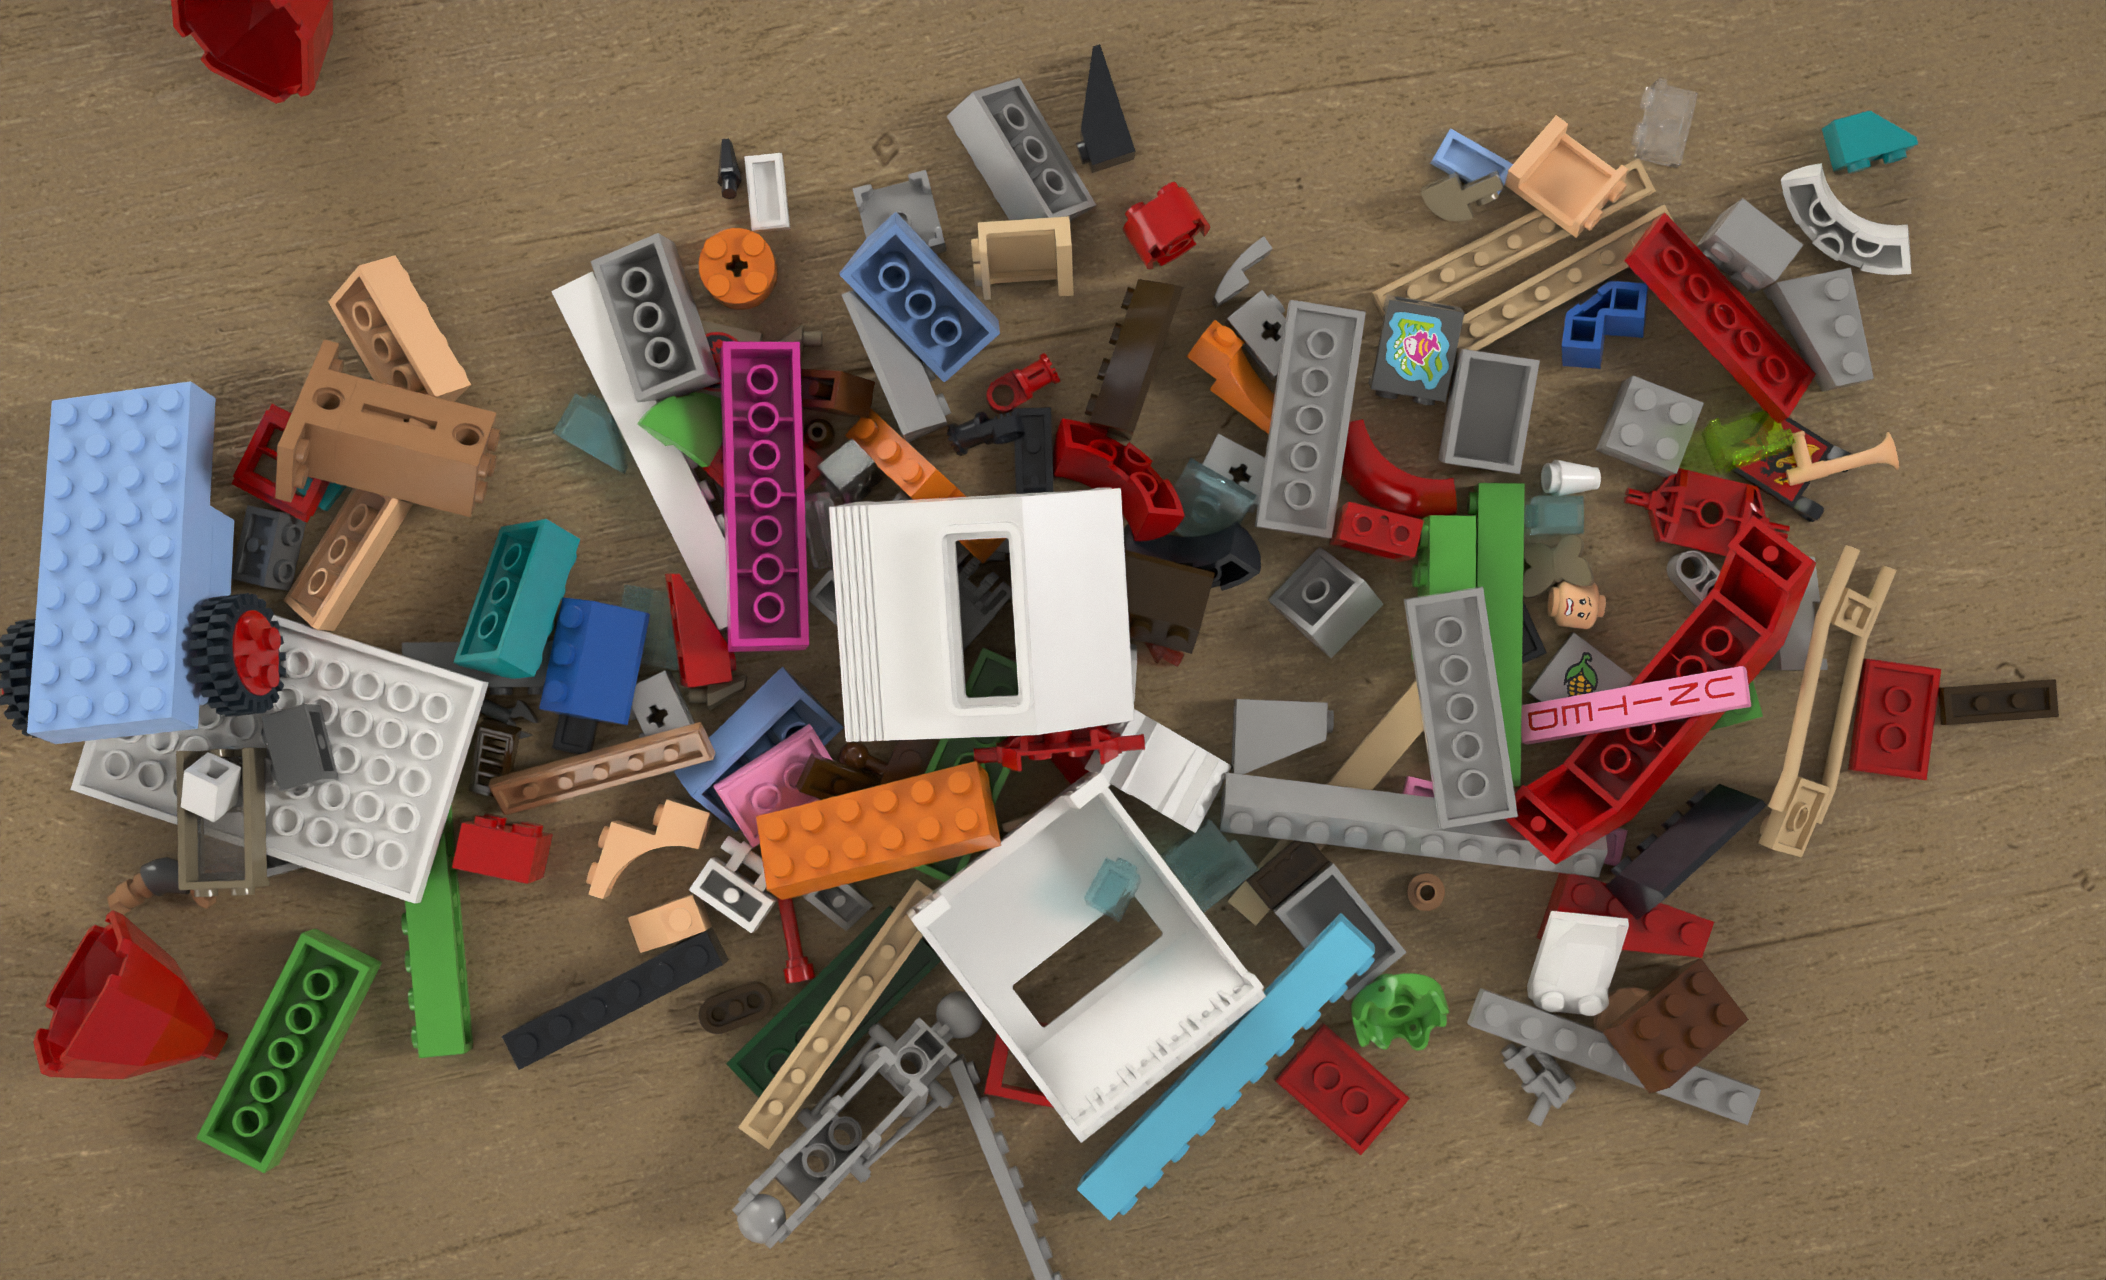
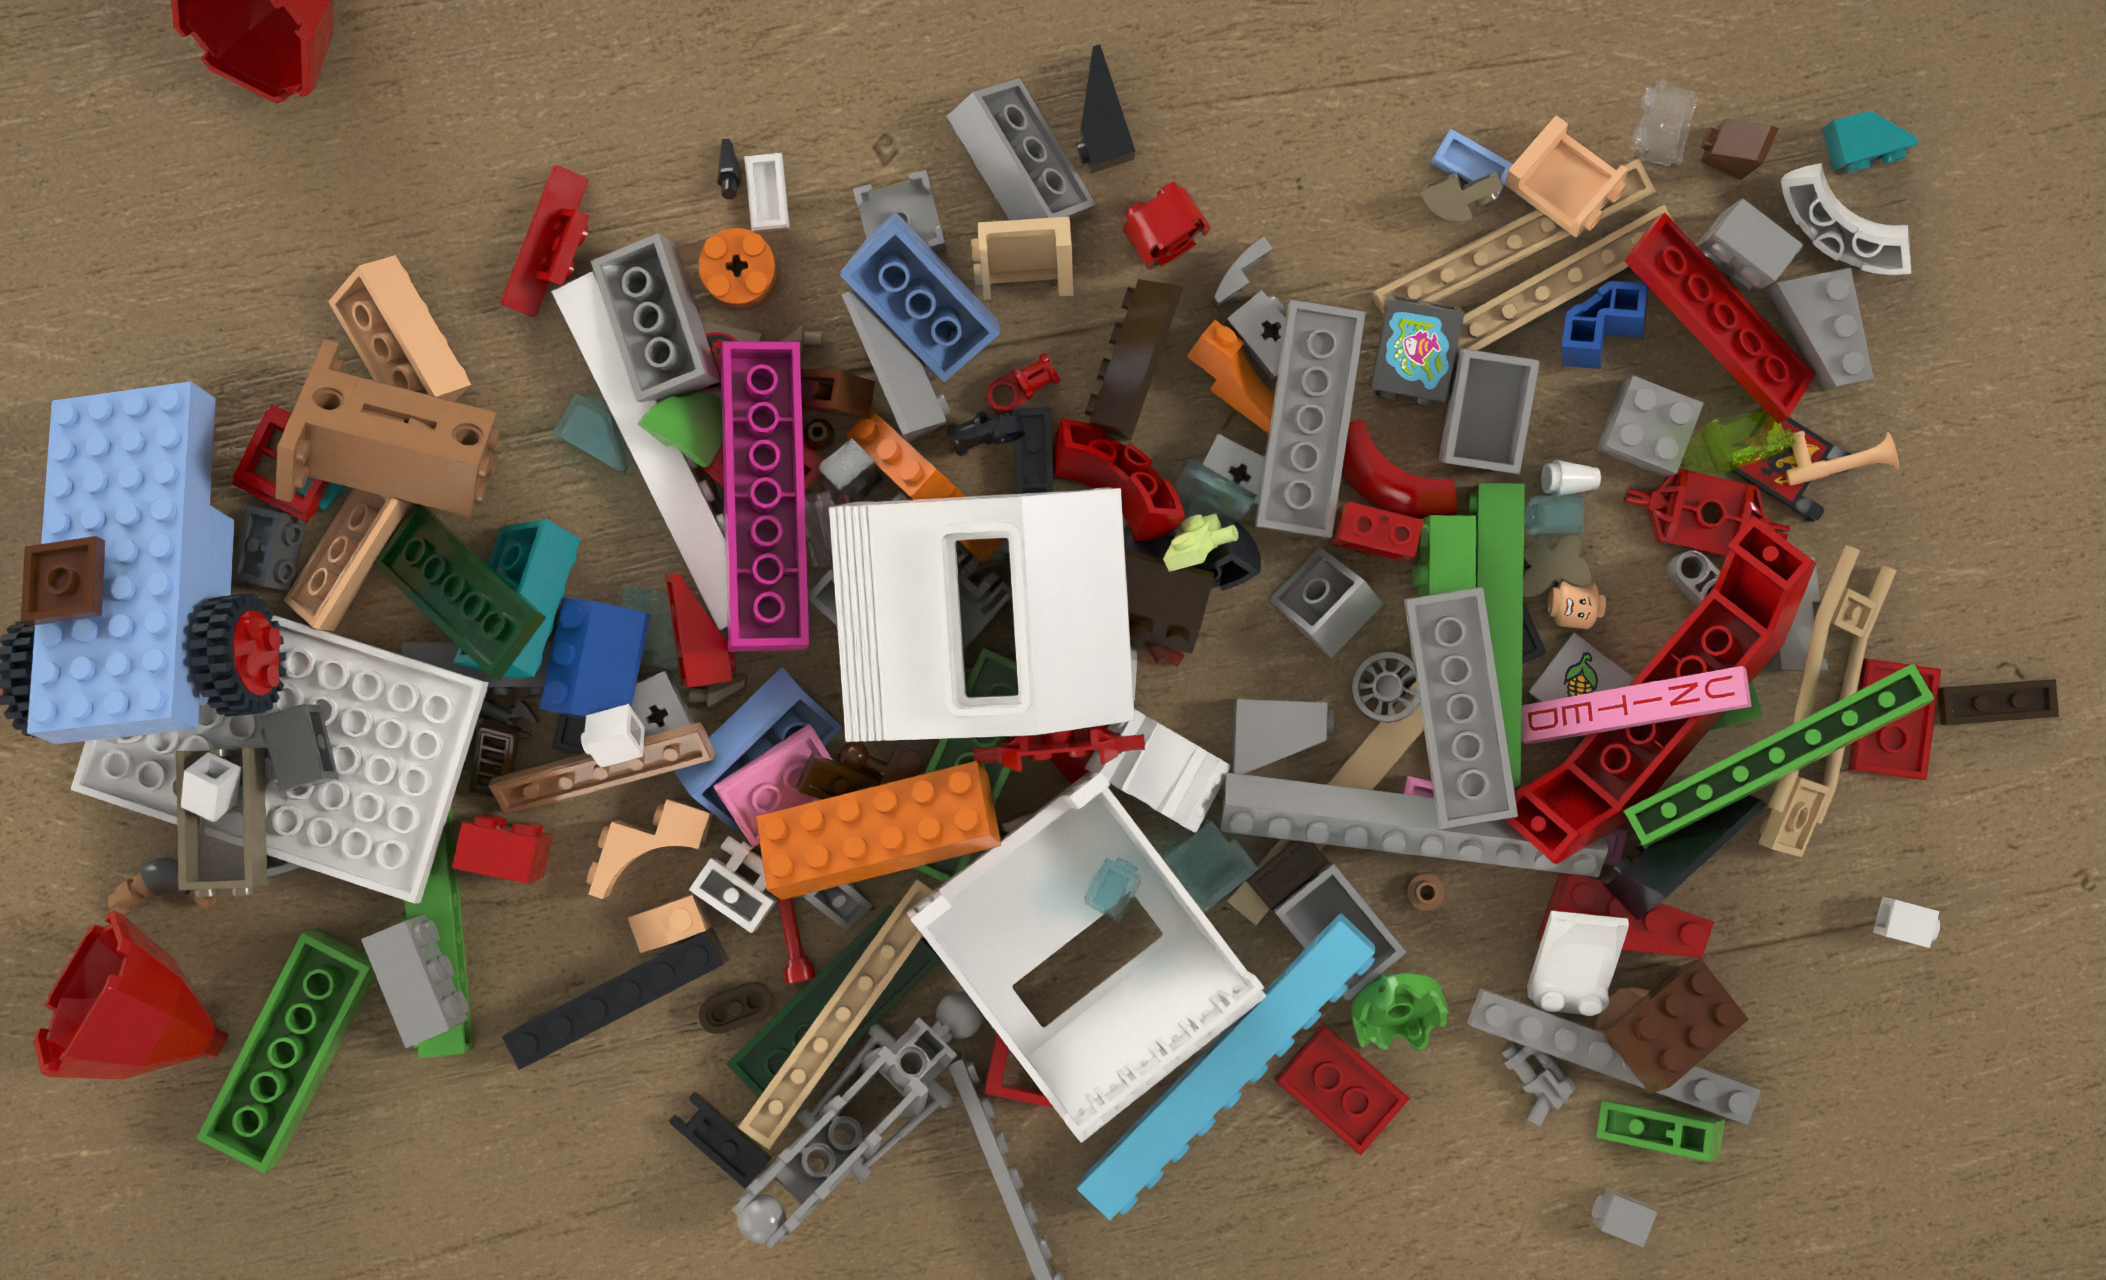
none -> reddish brown plate [21,536,105,626]
none -> light grey piece [361,914,469,1048]
none -> dark green plate [373,504,546,681]
none -> red bracket [500,165,589,317]
none -> white brick [581,704,645,768]
none -> black hinge [669,1092,772,1189]
none -> yellowish green plate [1163,513,1238,572]
none -> light grey wheel [1352,652,1420,723]
none -> light grey brick [1592,1187,1657,1248]
none -> bright green slope [1597,1100,1725,1162]
none -> bright green brick [1624,663,1934,847]
none -> reddish brown slope [1700,119,1779,179]
none -> white brick [1873,896,1940,948]

